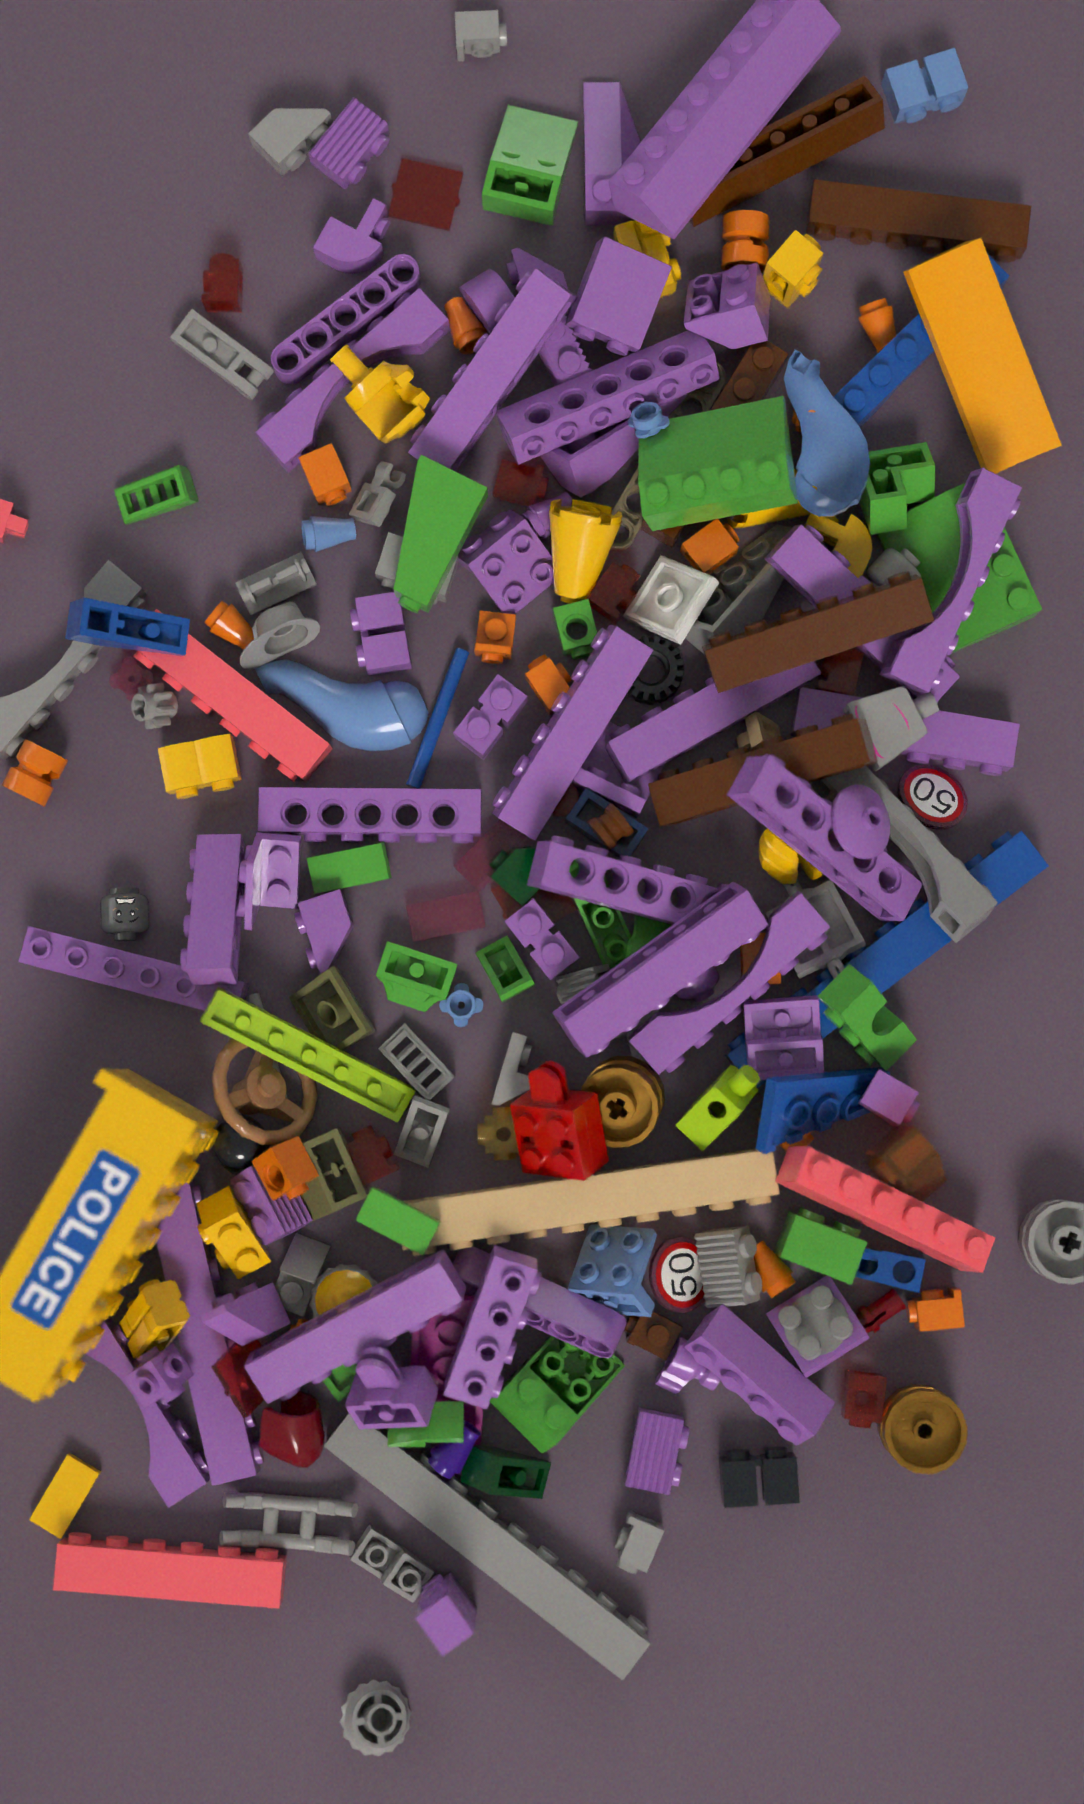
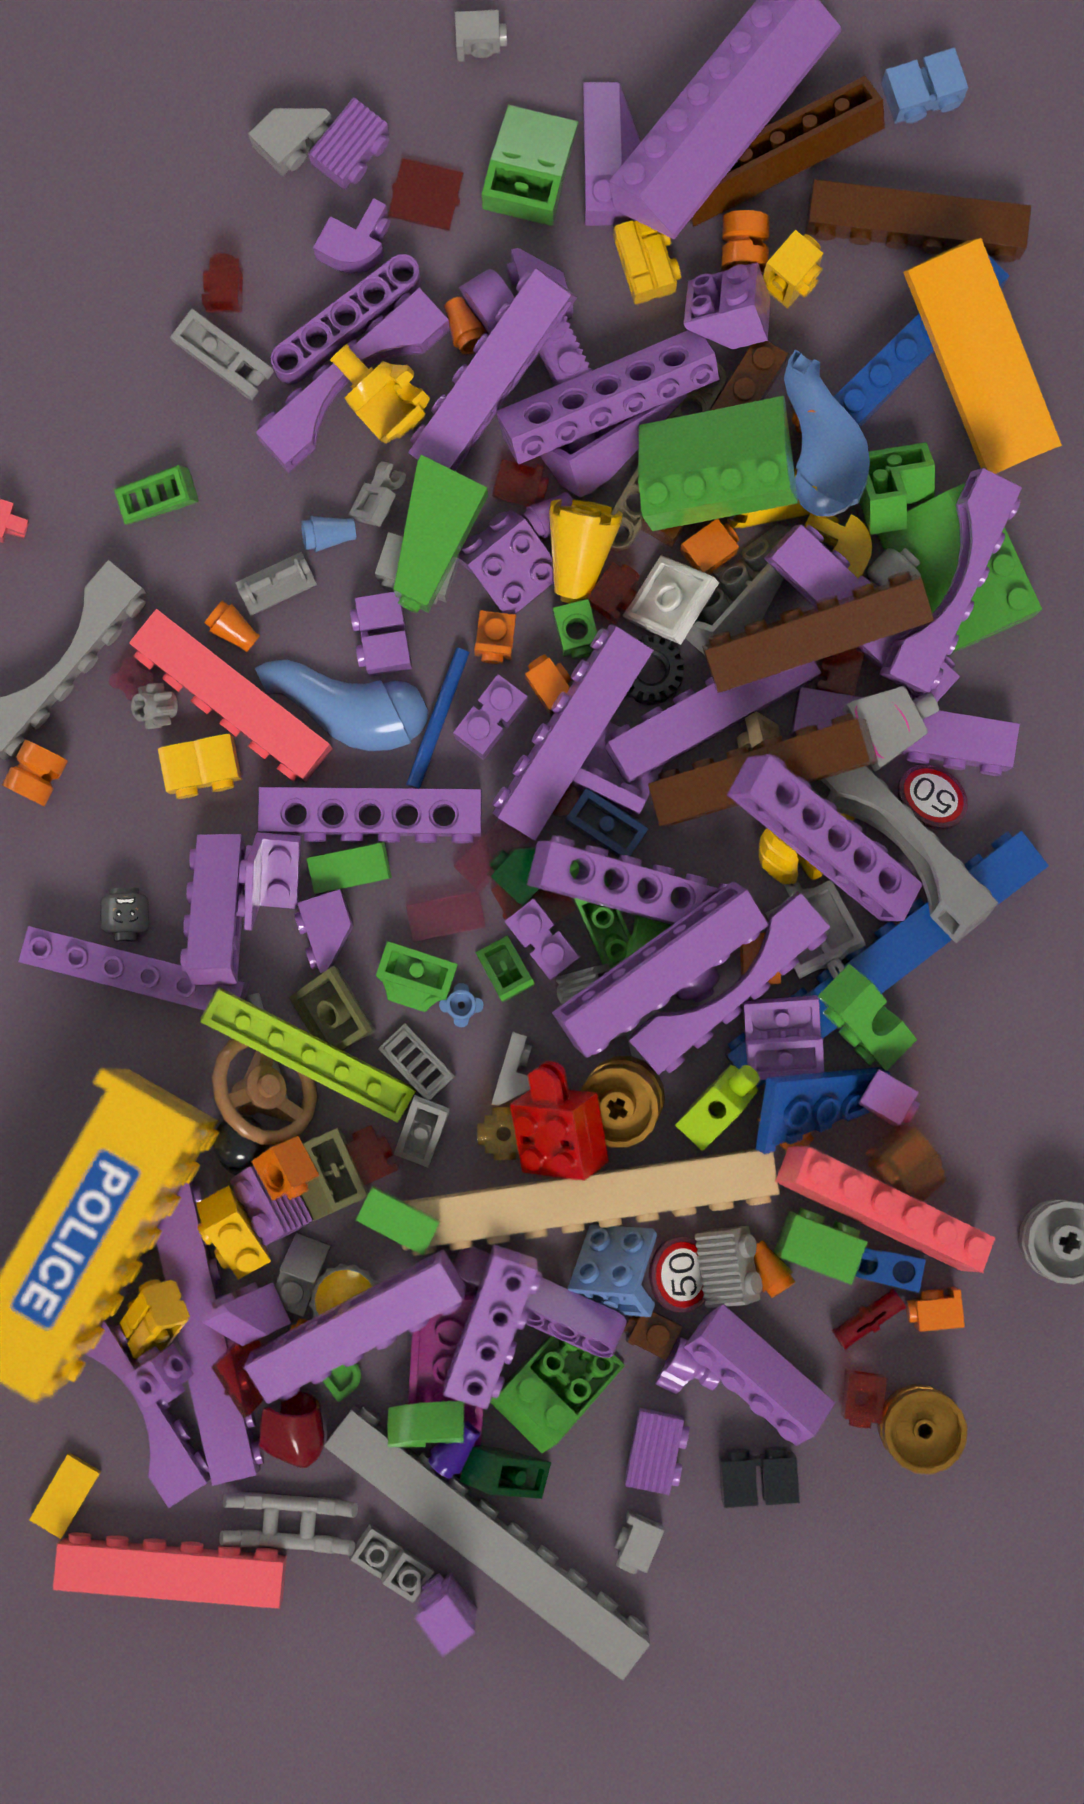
blue slope [65,597,190,656] -> none
light grey piece [239,602,320,670] -> none
orange brick [298,443,352,506] -> none
light grey piece [339,1679,412,1757] -> none
medium lavender brick [345,1347,438,1429] -> none
medium lavender brick [565,237,672,356] -> none
reddish brown wheel [587,803,634,851] -> none
medium blue plate [628,402,670,438] -> none
light grey piece [766,1275,869,1378] -> none
medium lavender dish [831,784,890,859] -> none
orange cone [858,298,896,353] -> none

